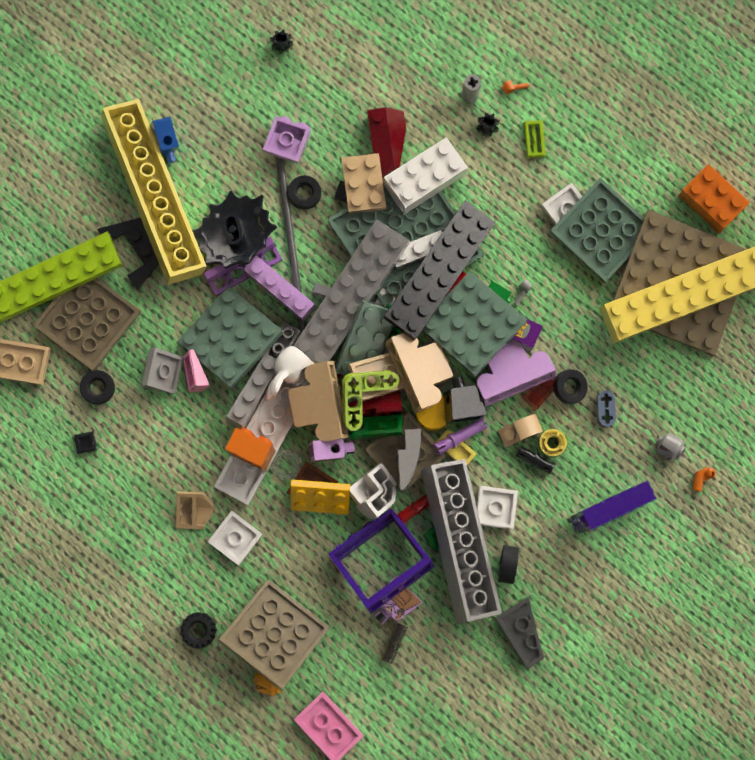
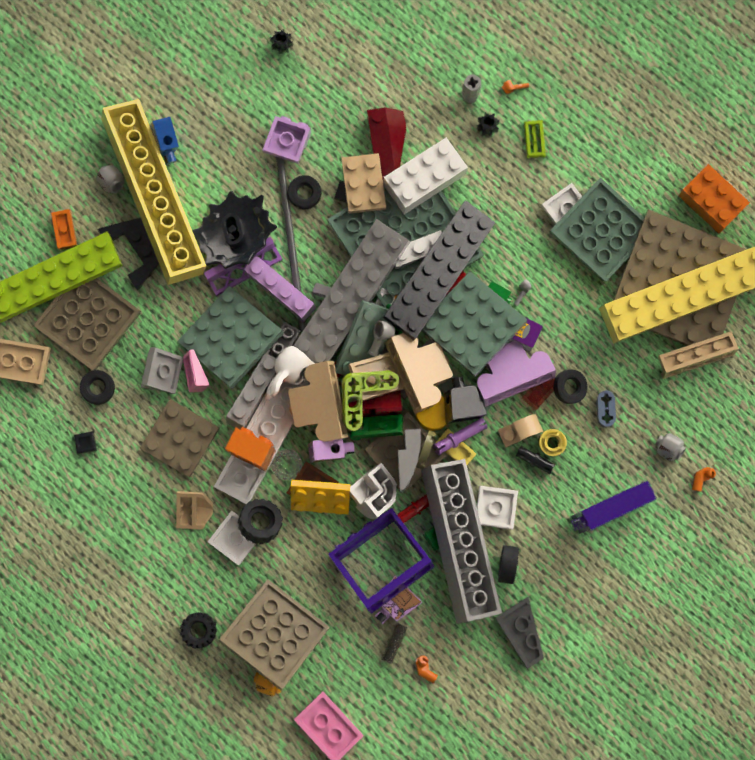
none -> orange plate [51,209,77,250]
none -> light grey head [96,165,125,193]
none -> dark tan plate [140,399,220,477]
none -> black tyre [238,499,283,544]
none -> light grey bar [368,321,395,356]
none -> orange arm [415,655,438,684]
none -> olive tile [416,431,436,469]
none -> tan fence [658,332,739,379]

